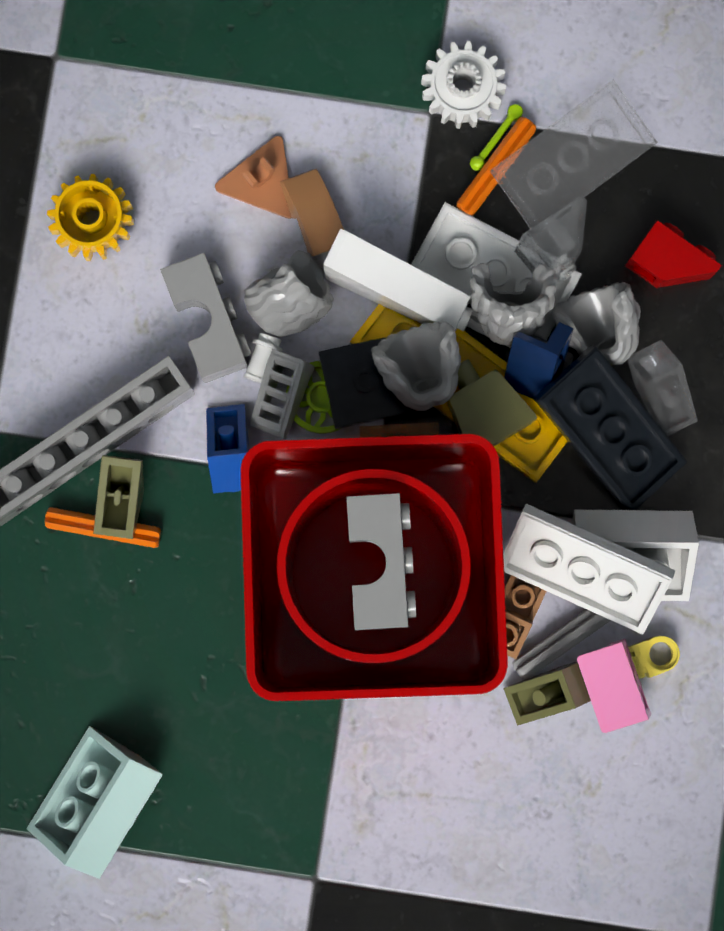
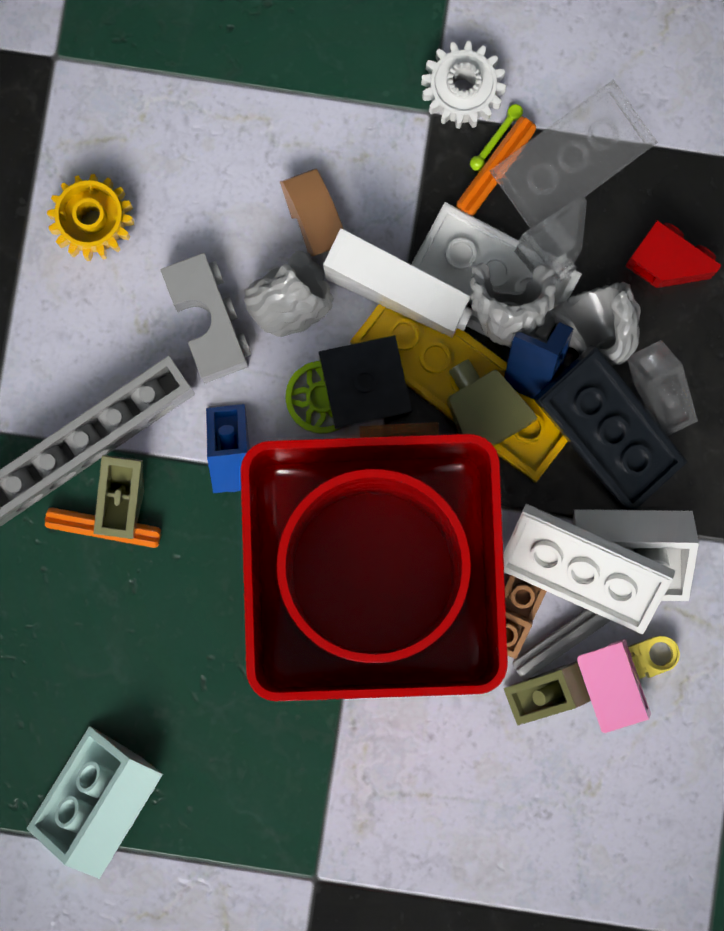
nougat piece [215,136,291,219] -> none
white pin [244,333,283,383] -> none
light grey slope [249,349,315,439] -> none
light grey arch [347,493,416,630] -> none
light grey hair [371,322,461,411] -> none

